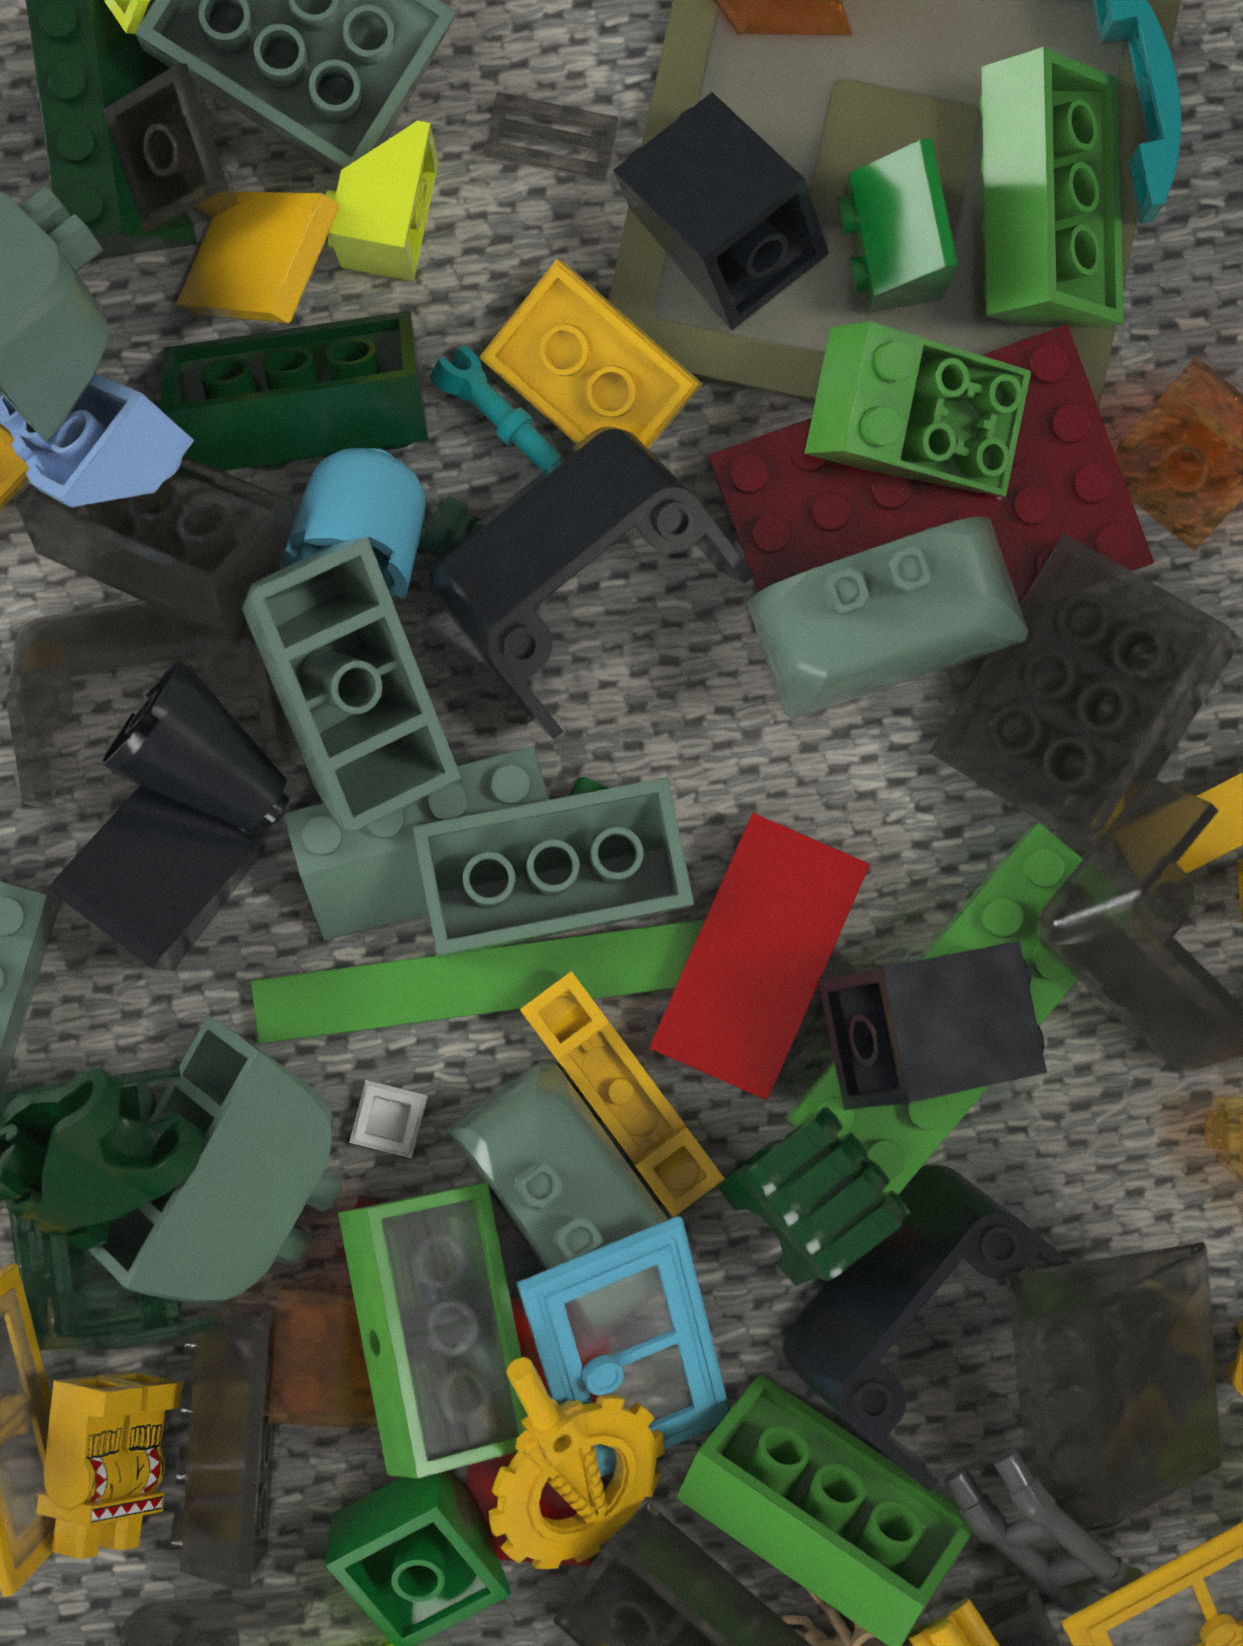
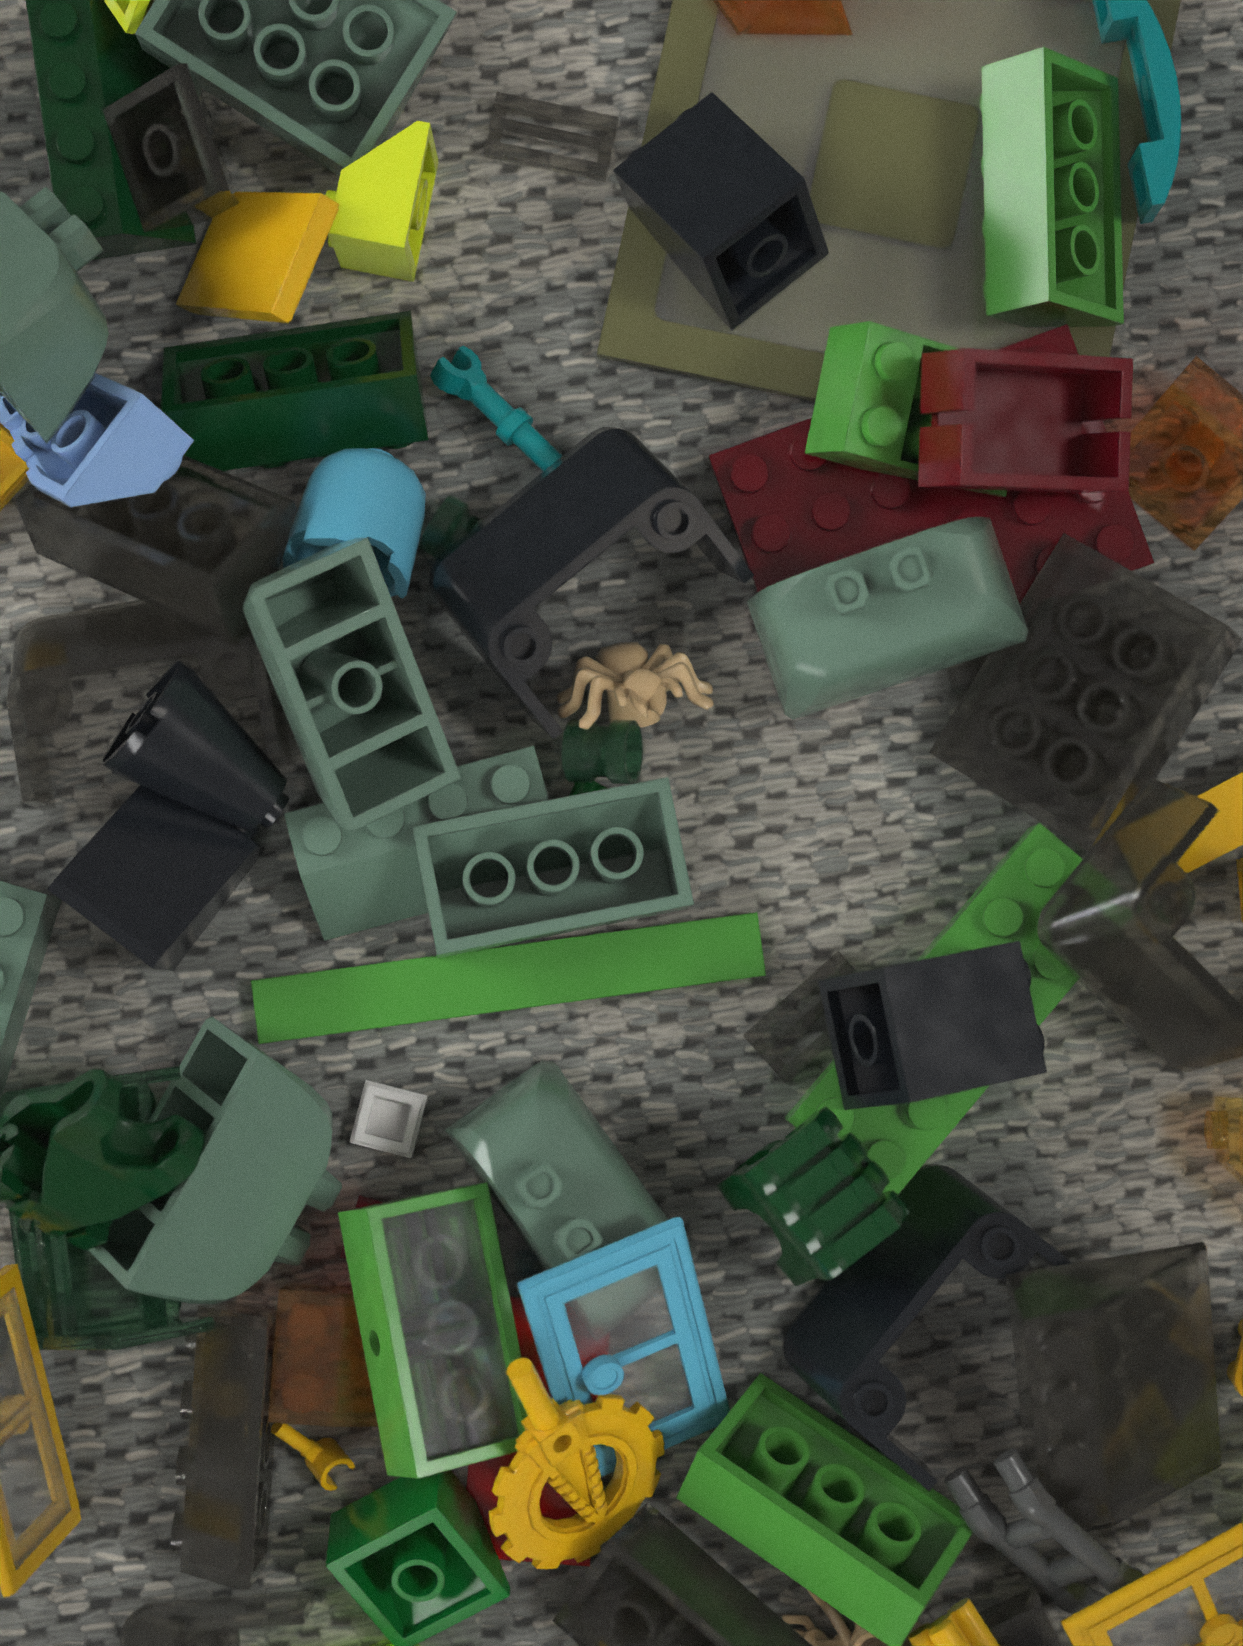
yellow hips [36,1371,185,1559] -> none
yellow tile [479,259,703,449] -> none
yellow slope [519,971,725,1218] -> none
red tile [649,812,870,1101] -> none
green slope [836,138,958,314] -> none
none -> yellow hand [271,1419,355,1491]
none -> tan animal [557,642,714,730]
none -> clear green wheel [562,719,643,784]
none -> dark red piece [918,348,1133,493]

